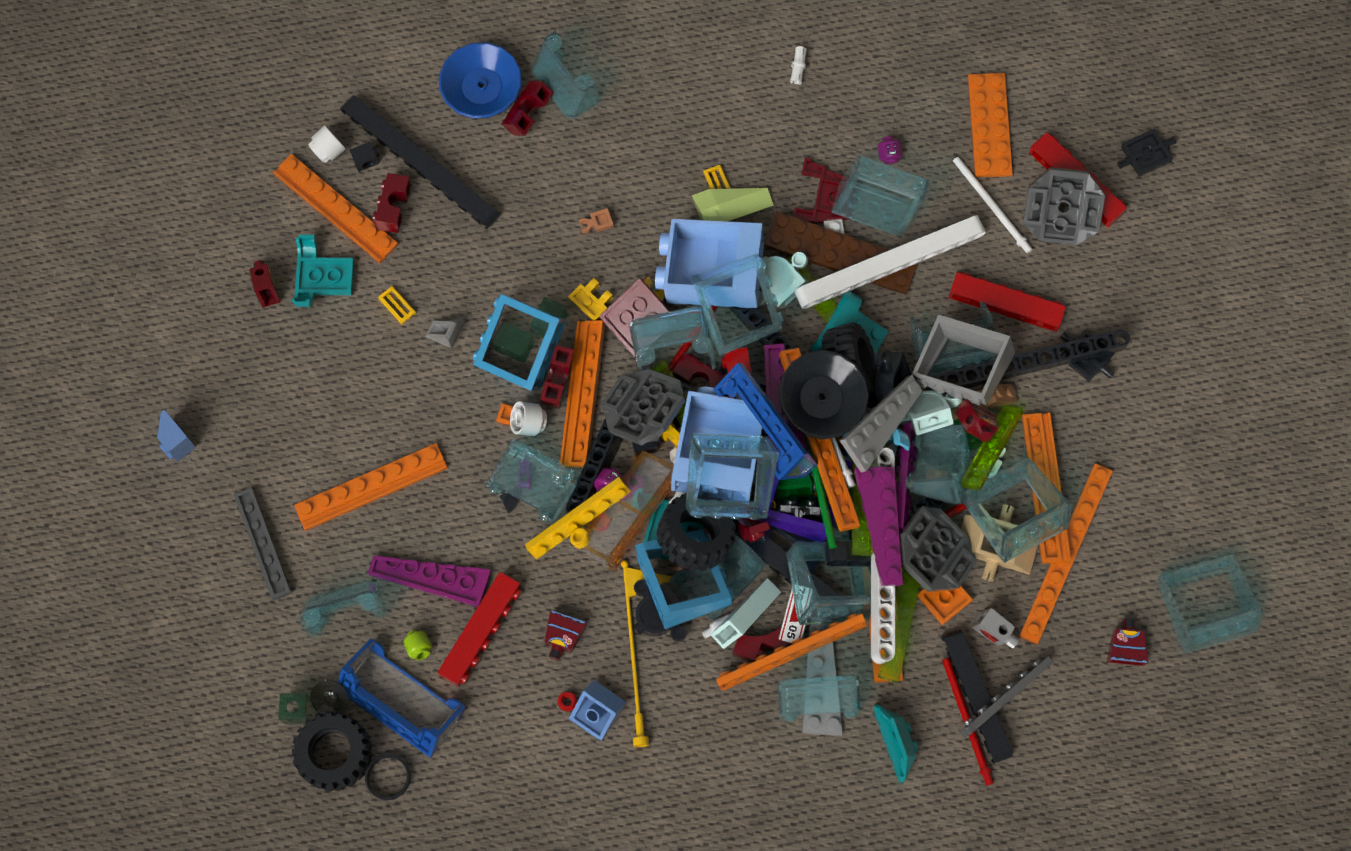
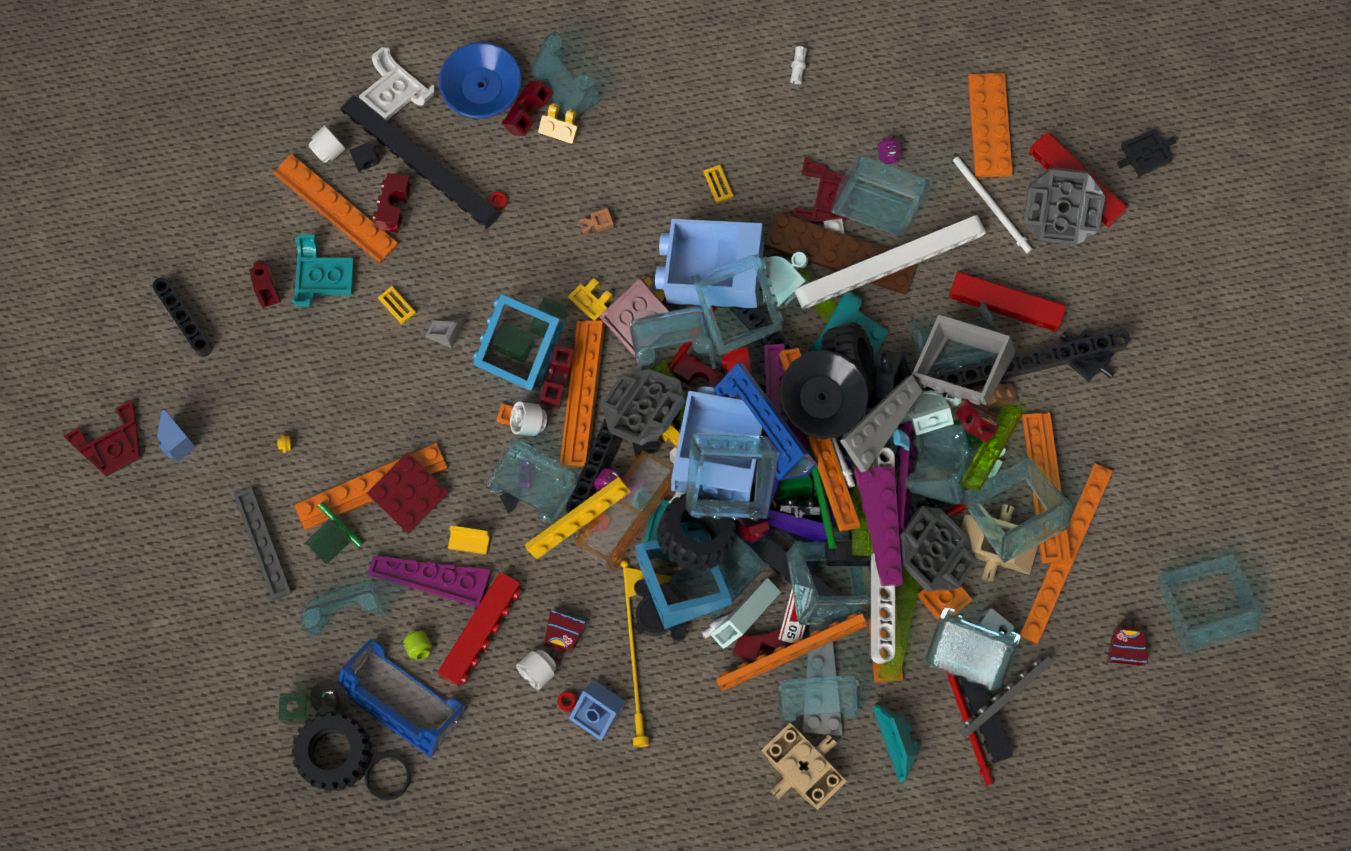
yellow tile [570,528,590,549] -> none
yellowish green wedge [692,188,774,222] -> none
none -> dark red wing [64,400,141,477]
none -> black beam [153,277,212,357]
none -> yellow plate [277,434,291,453]
none -> clear green piece [306,519,351,564]
none -> green bar [317,502,364,548]
none -> white piece [359,47,434,121]
none -> dark red plate [366,452,449,534]
none -> yellow panel [448,525,490,555]
none -> red tile [489,192,507,210]
none -> white piece [516,650,556,690]
none -> plate [538,104,579,144]
none -> tan slope [761,723,847,810]
none -> clear light blue windscreen [925,607,1021,690]

